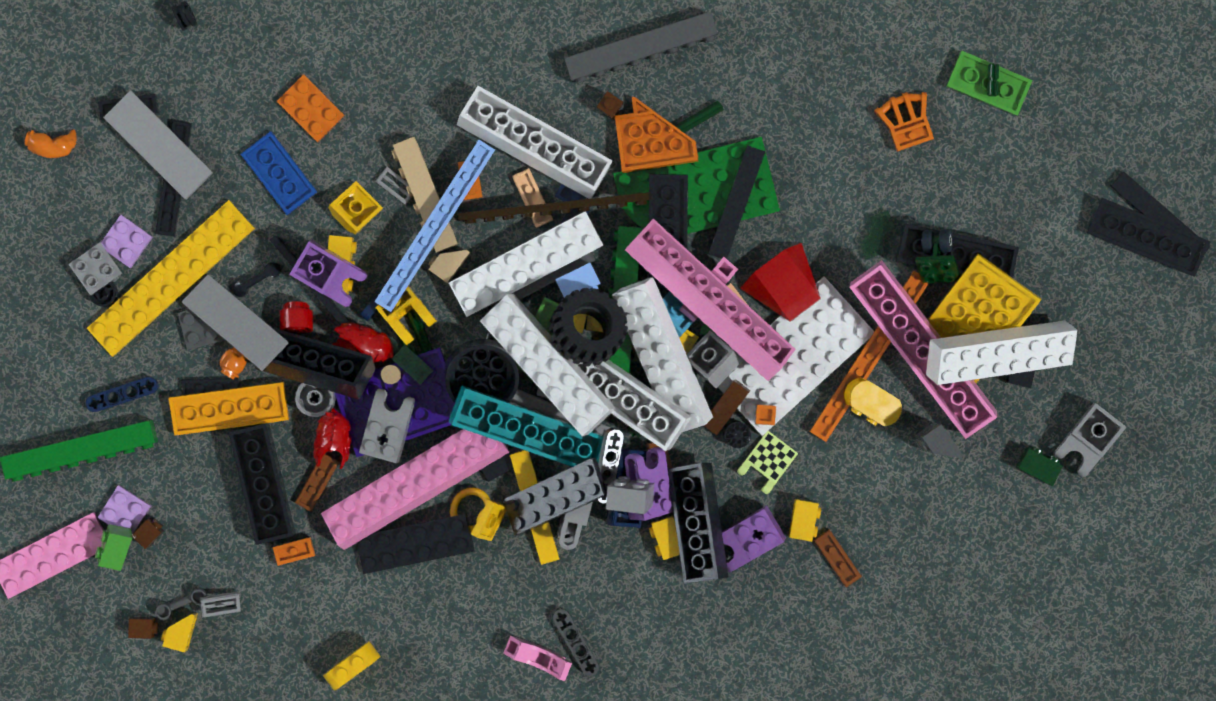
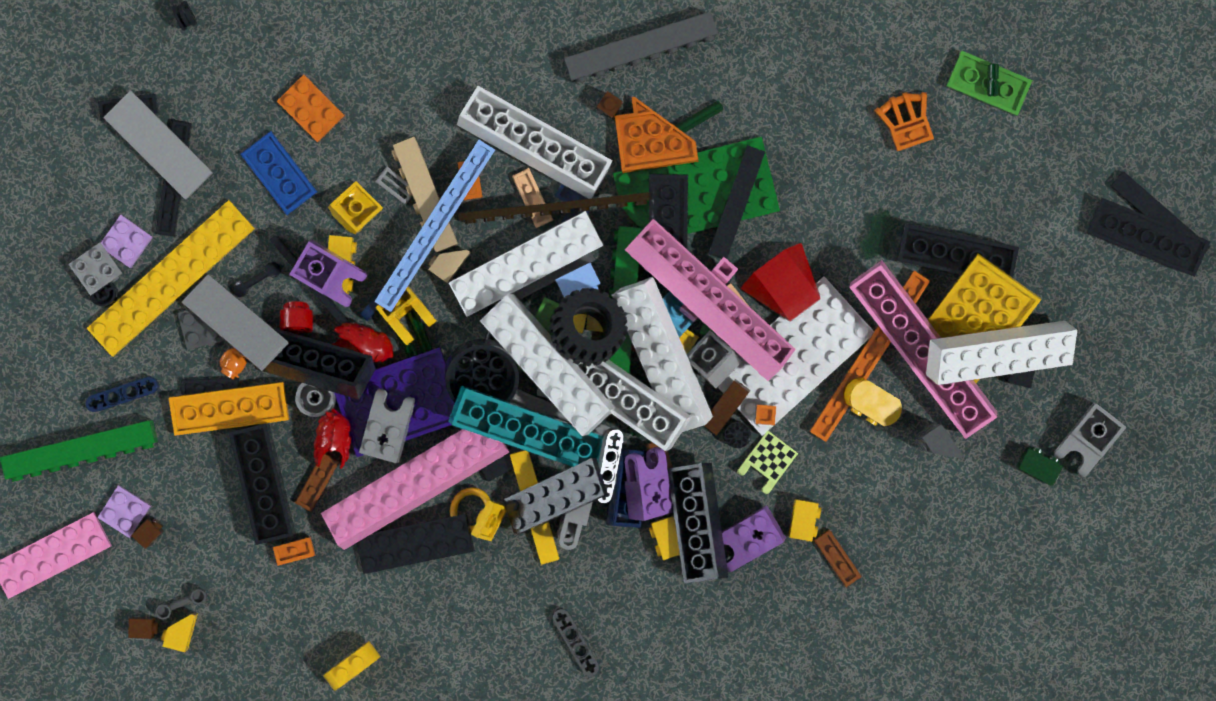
orange animal [25,129,77,158] -> none
bright green brick [95,524,132,571] -> none
light grey tile [200,591,241,618] -> none
tan tile [381,365,401,384] -> none
clear green plate [392,345,434,385] -> none
bright pink arch [503,636,572,681] -> none
light grey brick [606,476,655,514] -> none
dark green plate [915,229,960,283] -> none

